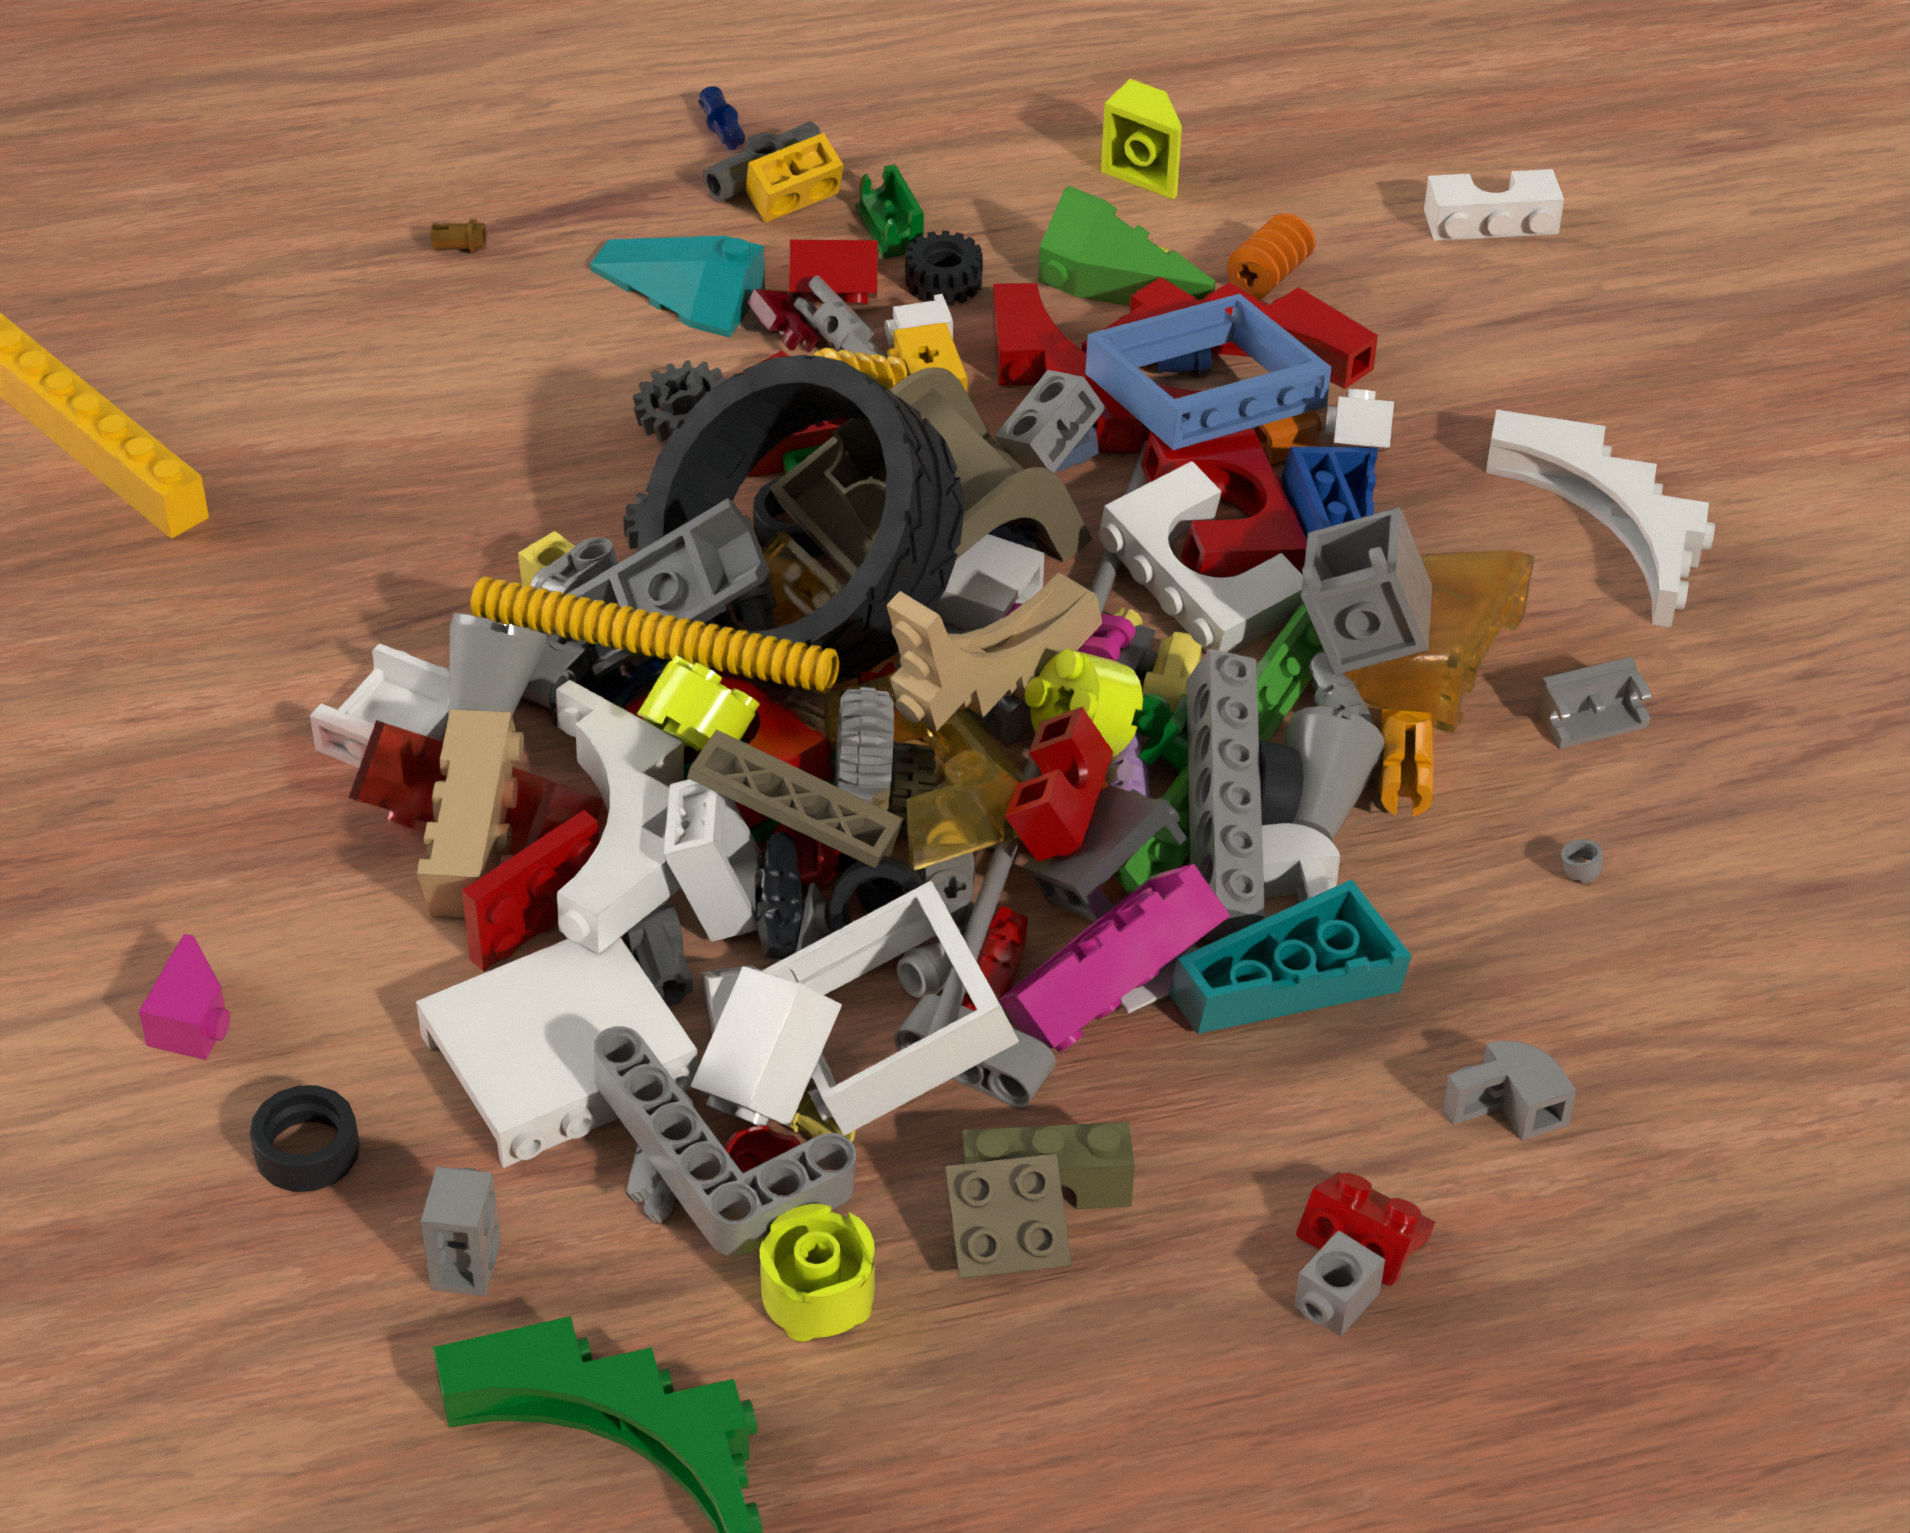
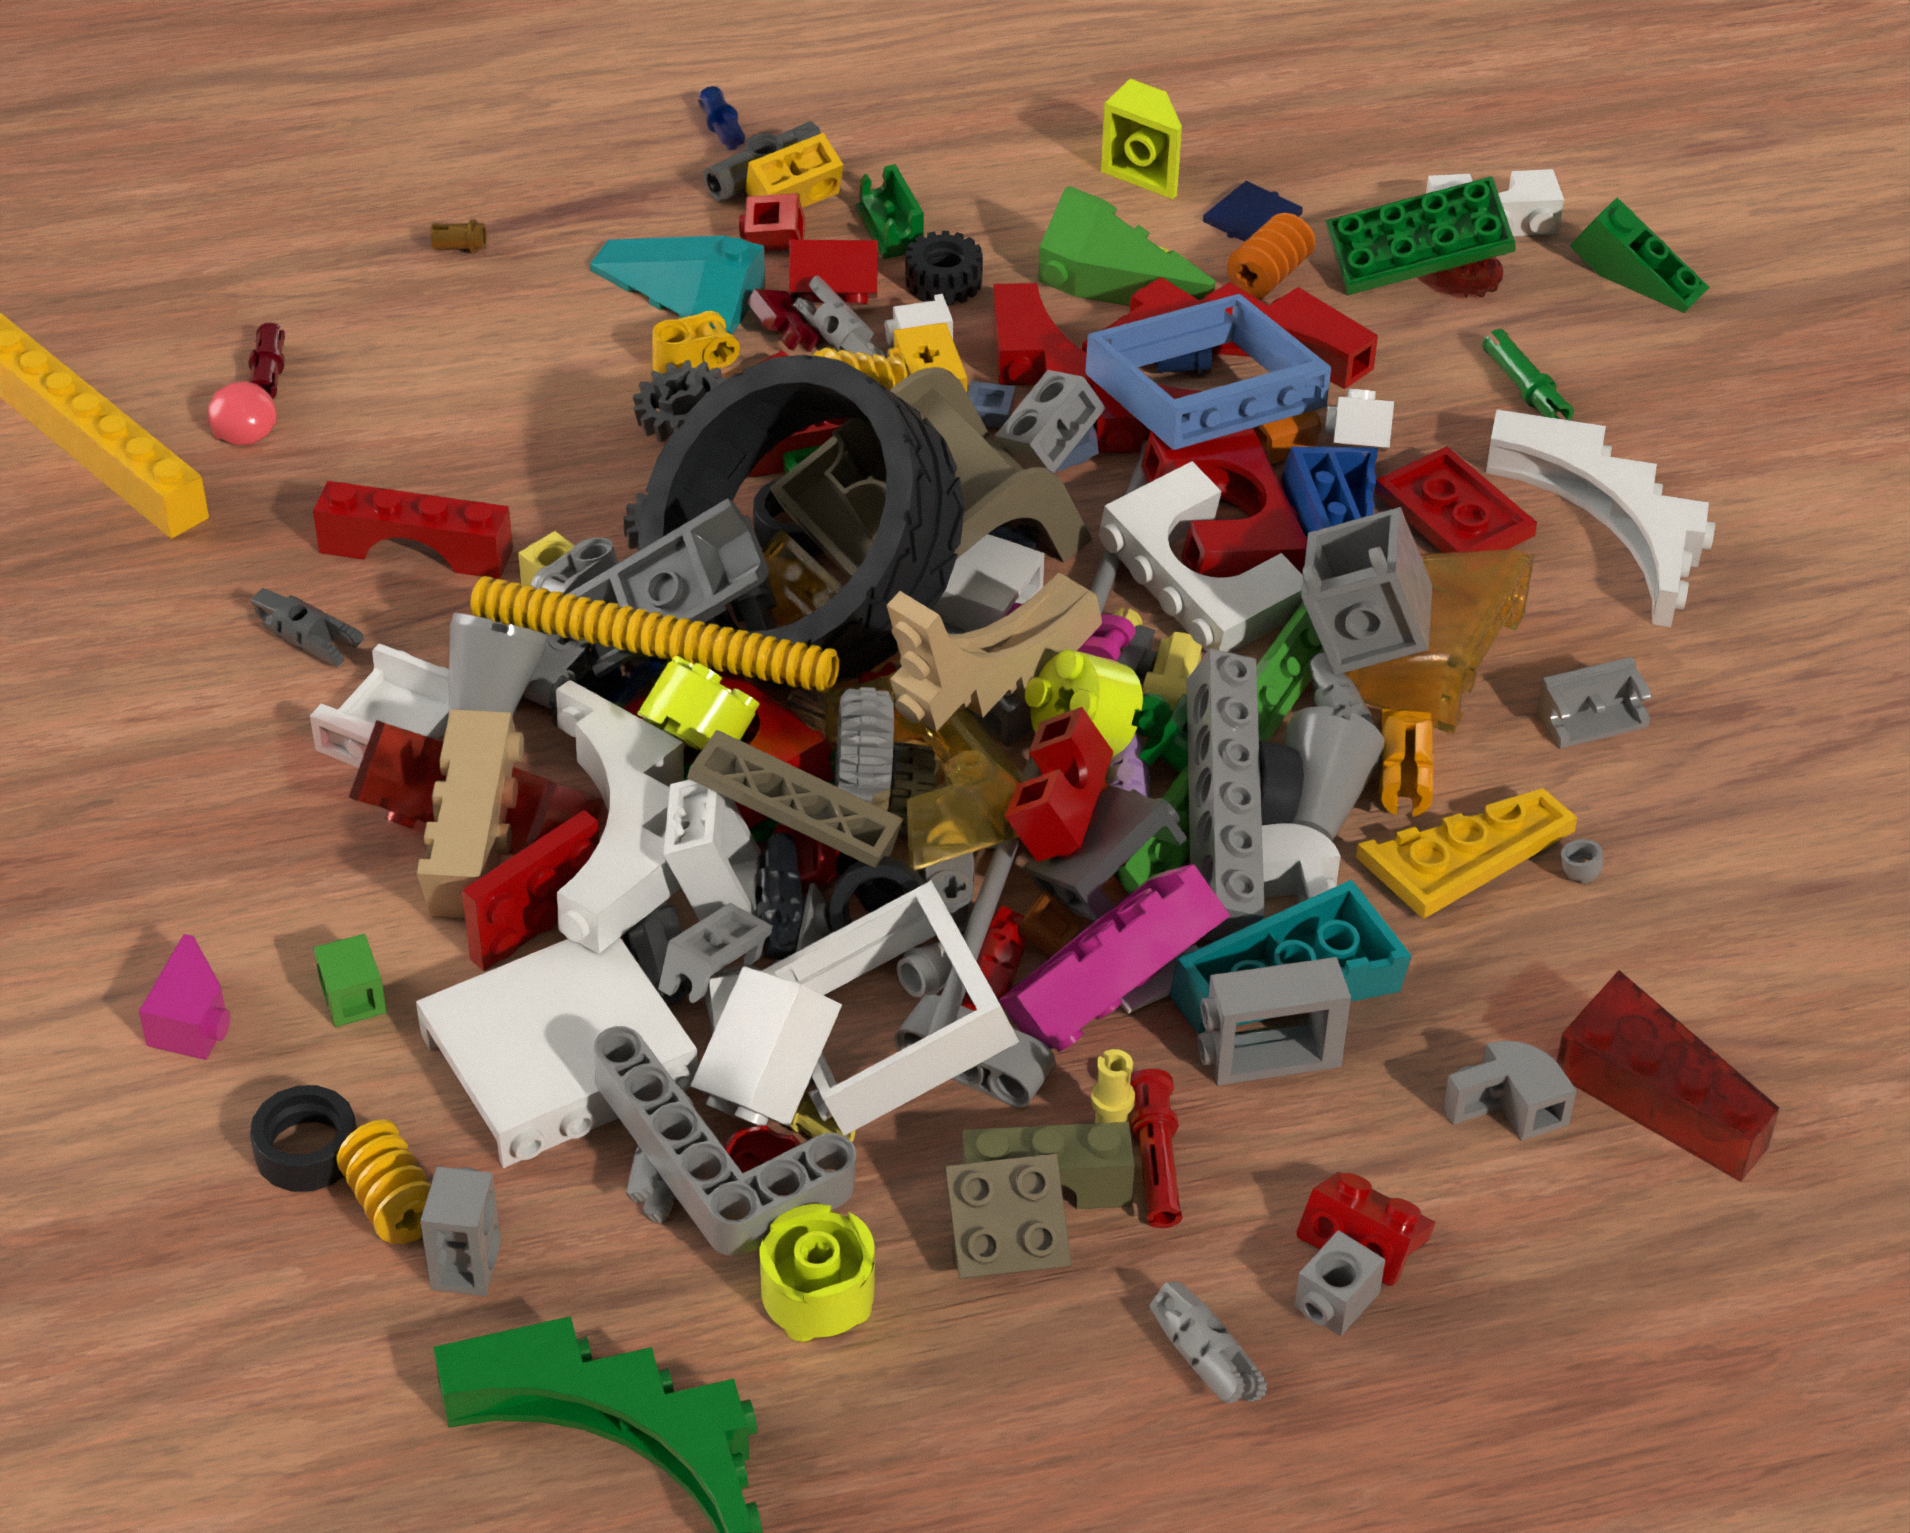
none -> coral hair [207,381,277,445]
none -> dark red pin [248,323,285,399]
none -> dark grey hinge [251,588,364,668]
none -> red arch [313,480,513,579]
none -> bright green brick [313,934,387,1027]
none -> yellow piece [337,1119,431,1244]
none -> yellow piece [652,311,740,374]
none -> light grey hinge [658,903,773,1003]
none -> red brick [739,193,806,251]
none -> sand blue plate [967,381,1015,428]
none -> dark orange tile [1018,890,1084,958]
none -> light yellow pin [1091,1049,1135,1123]
none -> red pin [1129,1068,1183,1228]
none -> light grey hinge [1150,1281,1268,1404]
none -> light grey window [1198,957,1351,1086]
none -> clear blue piece [1203,181,1303,242]
none -> green tile [1325,176,1516,296]
none -> yellow wing [1356,788,1578,919]
none -> red plate [1374,446,1537,571]
none -> clear red gear [1433,257,1504,298]
none -> green pin [1482,329,1574,421]
none -> clear red wedge [1556,970,1780,1182]
none -> green slope [1569,197,1710,313]

